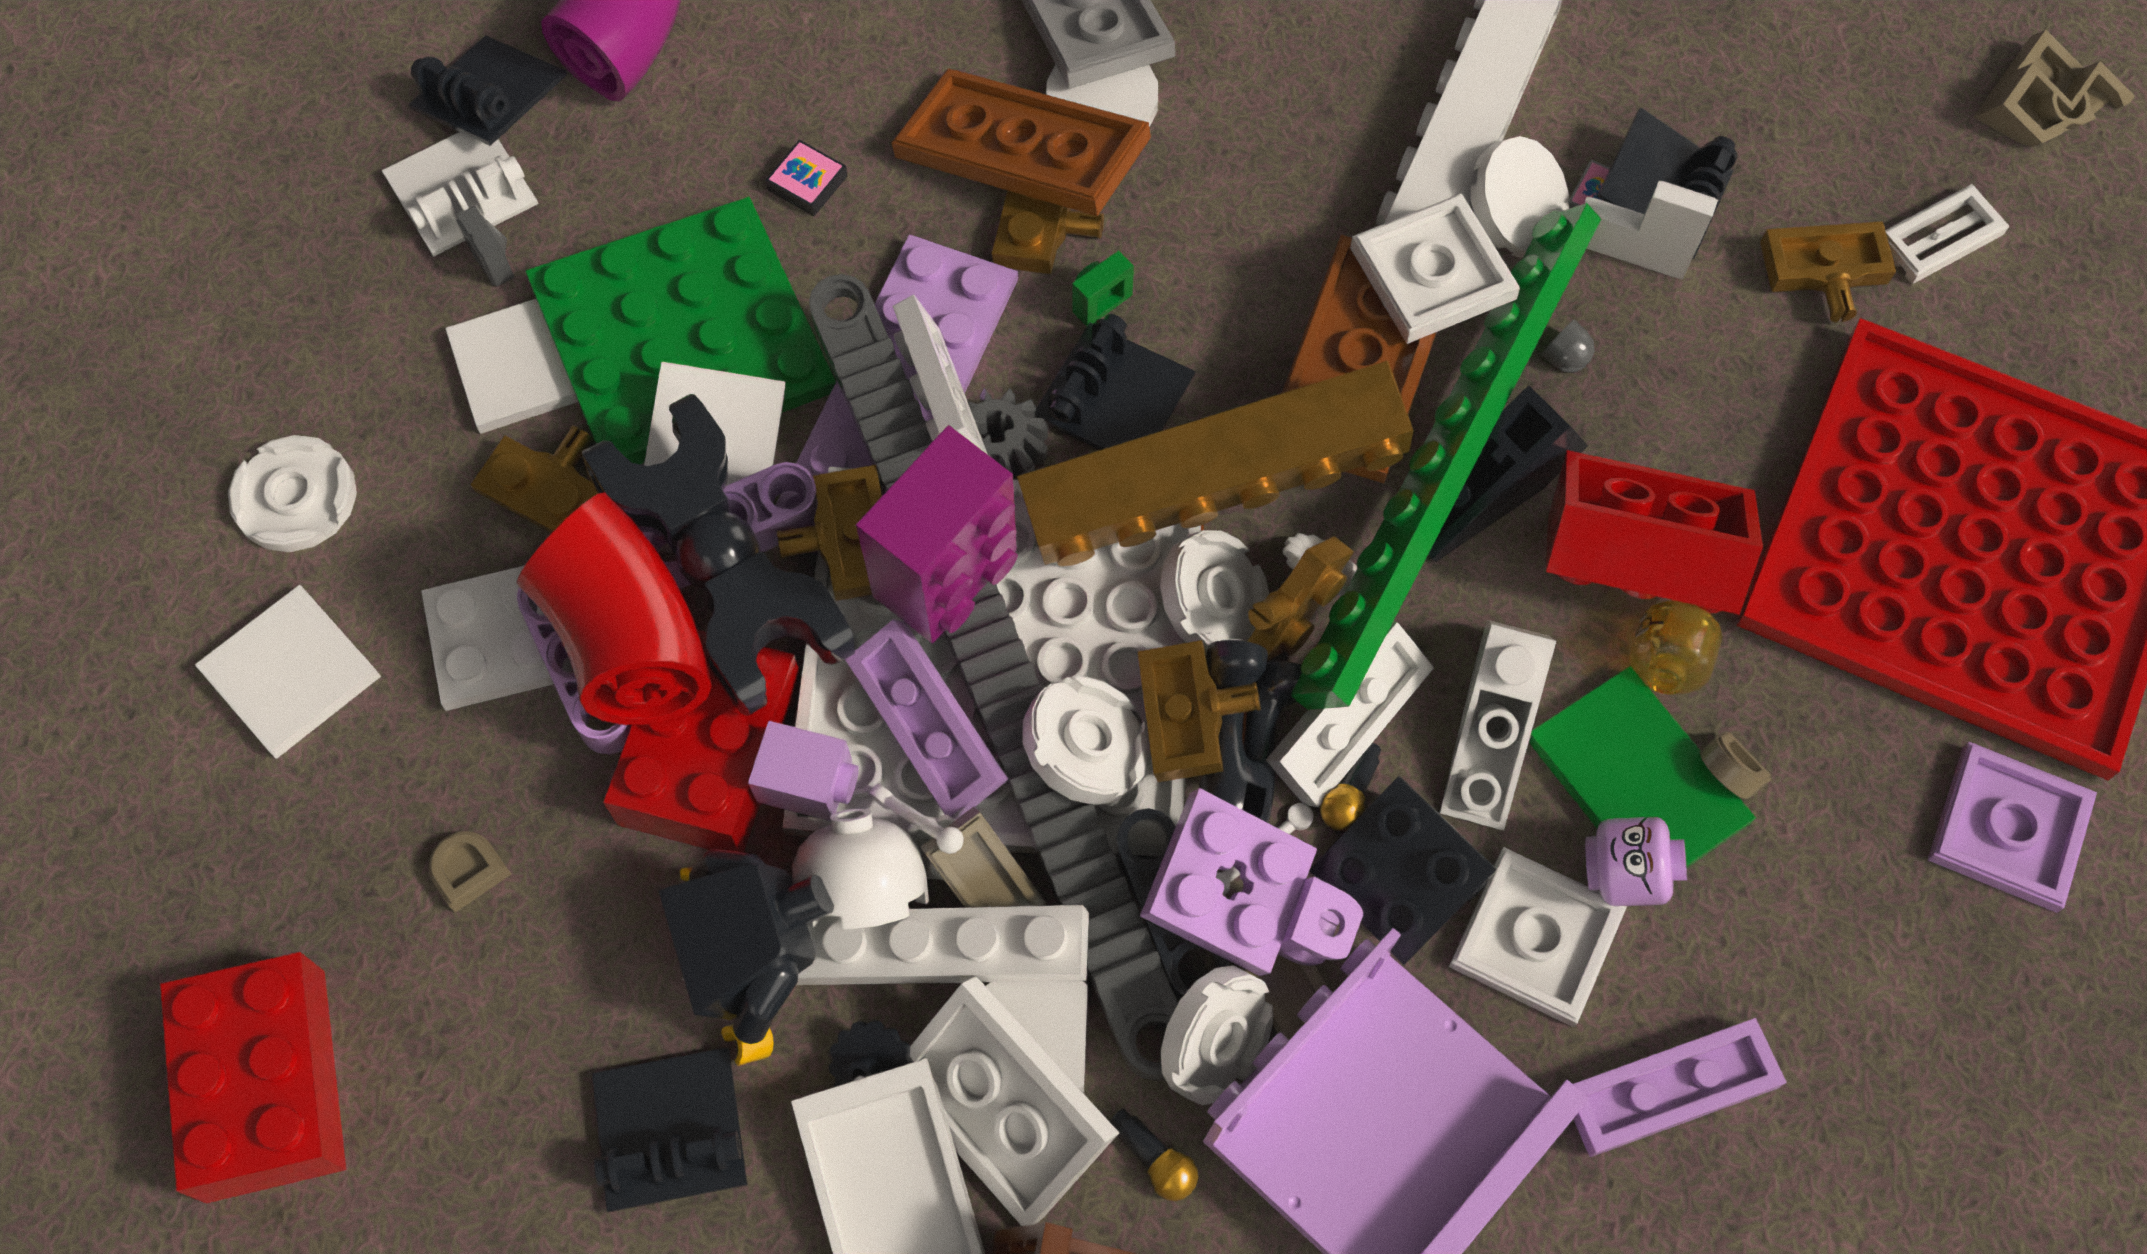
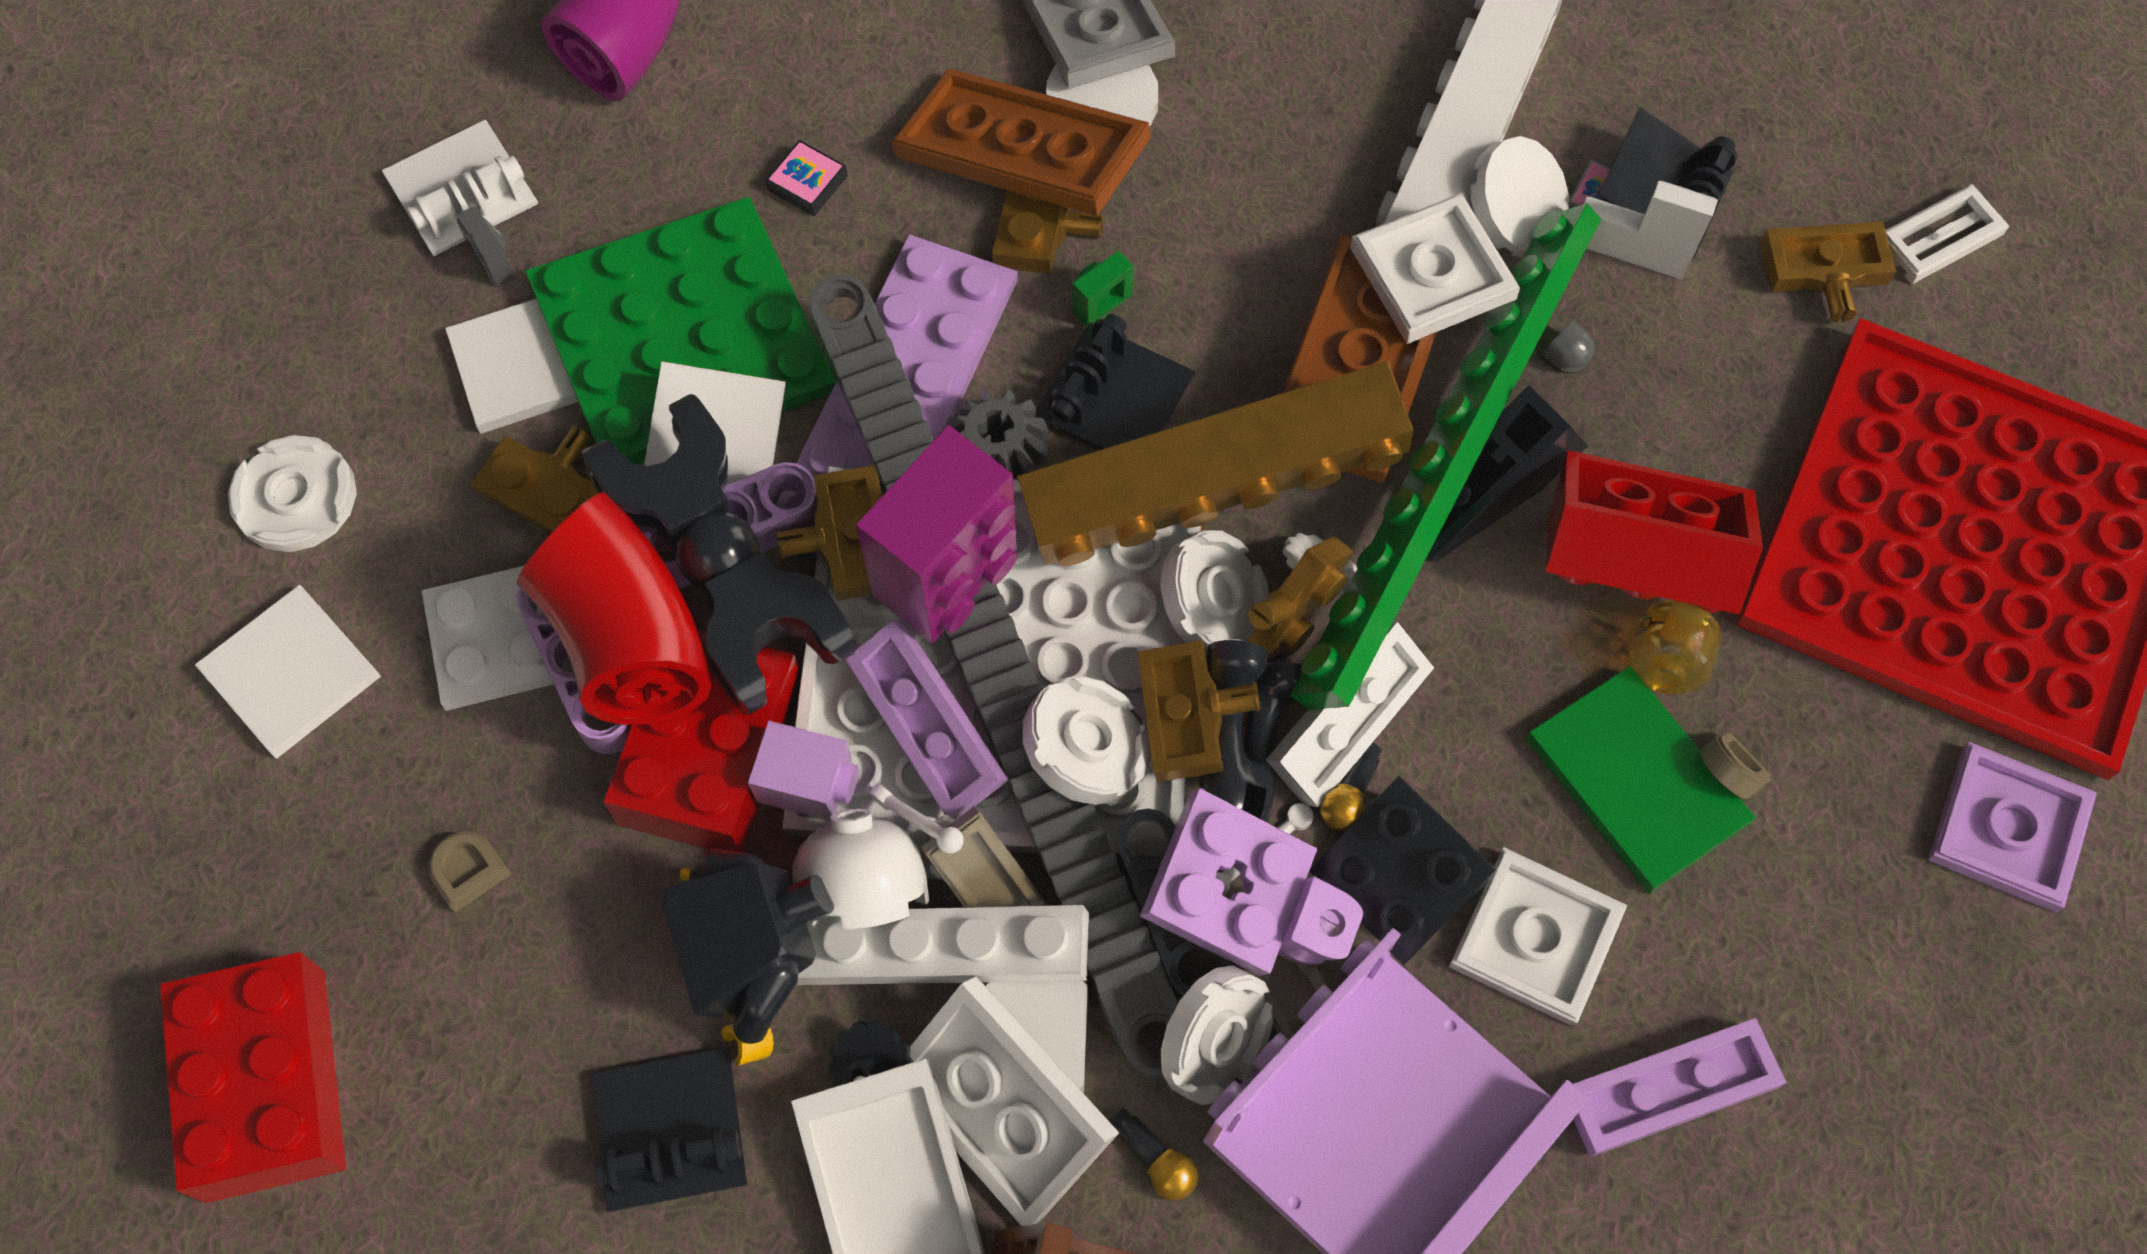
black hinge [408,35,567,146] -> none
white plate [893,294,988,455] -> none
white slope [1440,620,1556,831] -> none
lavender head [1585,817,1687,907] -> none
dark tan slope [1973,30,2135,147] -> none

